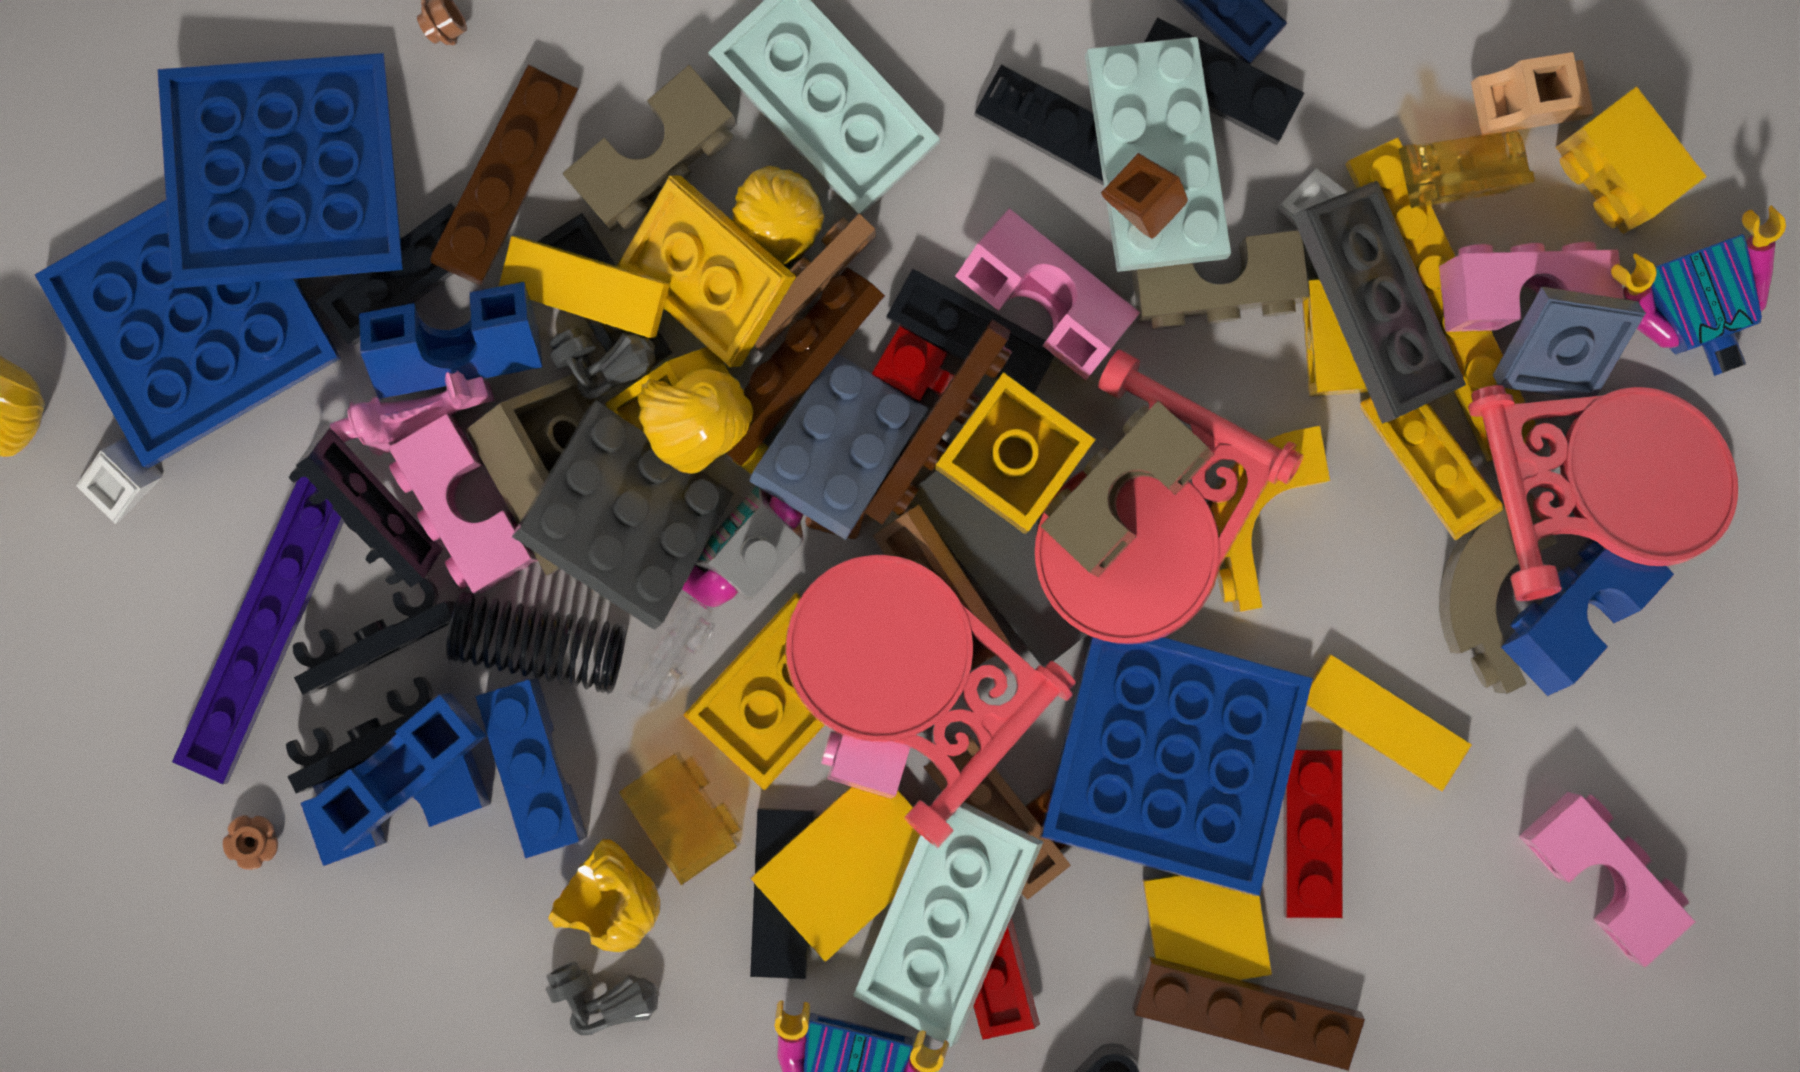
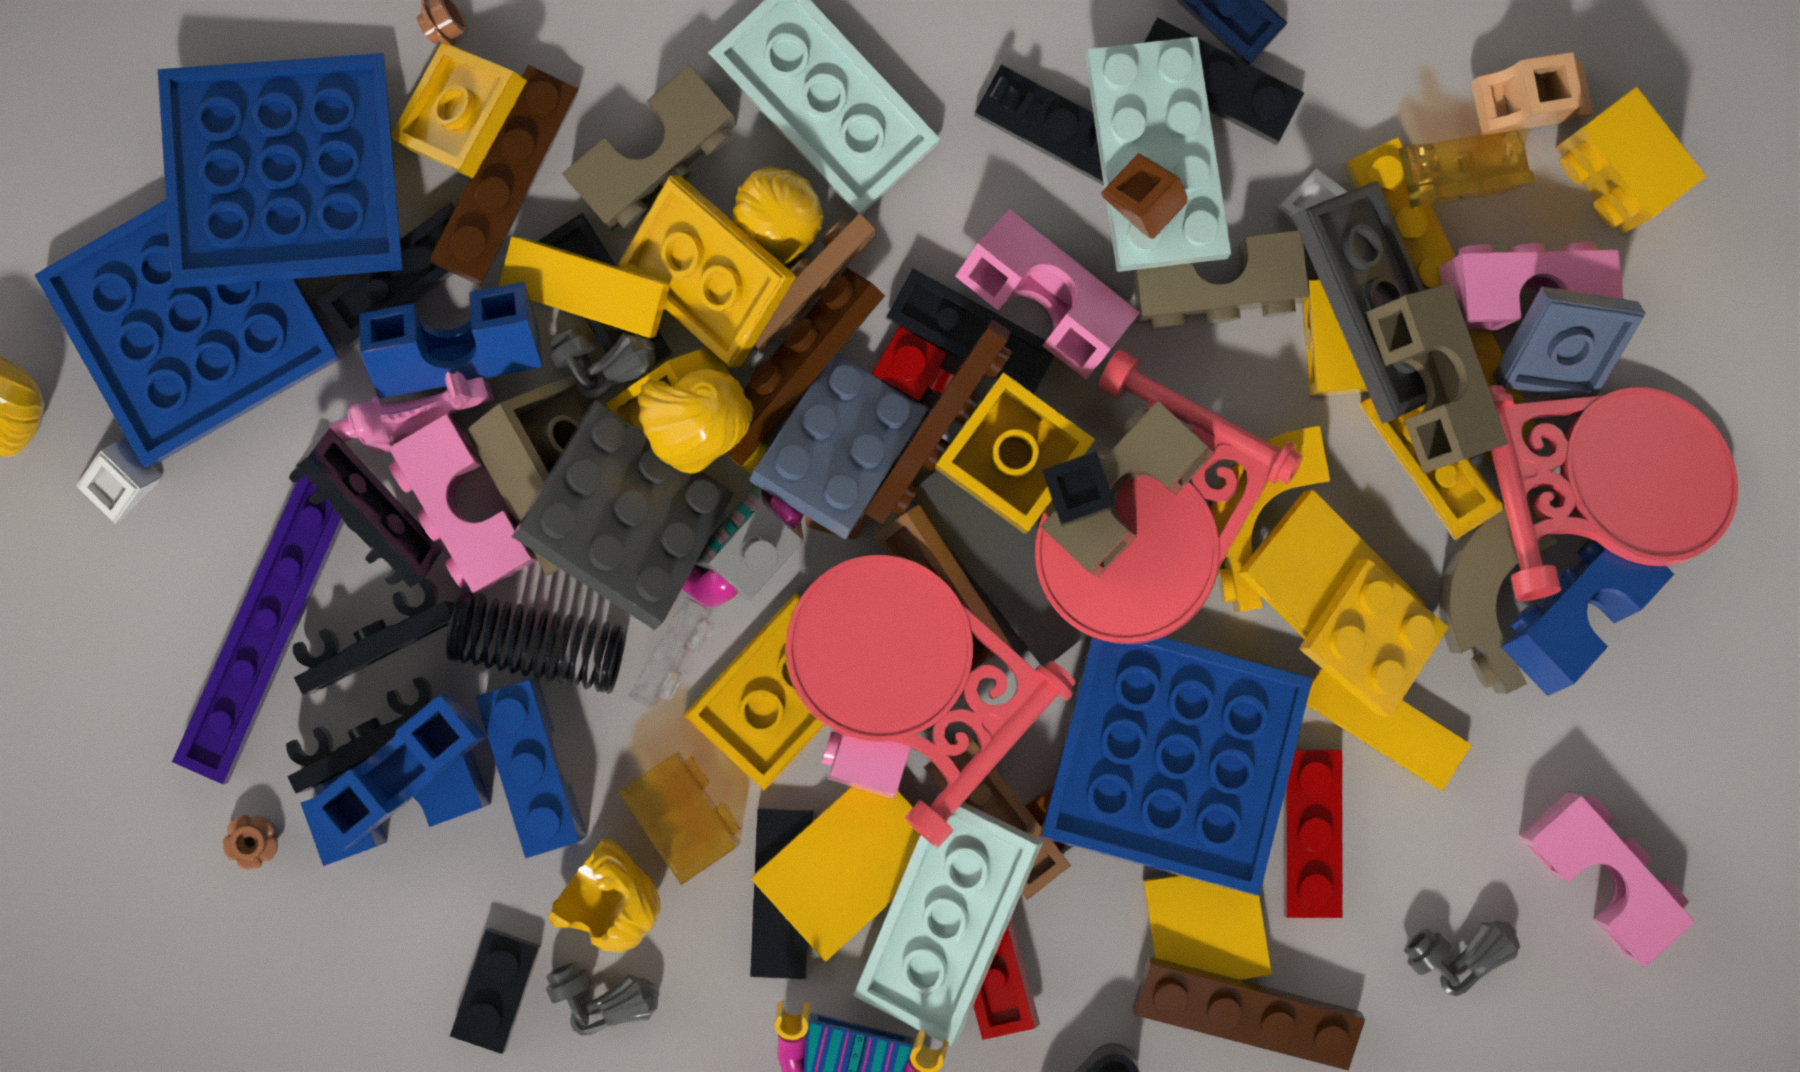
torso [1611,205,1786,376] -> none
none -> yellow plate [391,43,527,179]
none -> black plate [450,928,541,1054]
none -> black plate [1042,451,1117,527]
none -> yellow tile [1238,489,1426,639]
none -> yellow plate [1299,558,1449,717]
none -> dark tan arch [1366,283,1509,474]
none -> dark grey piece [1404,921,1520,996]

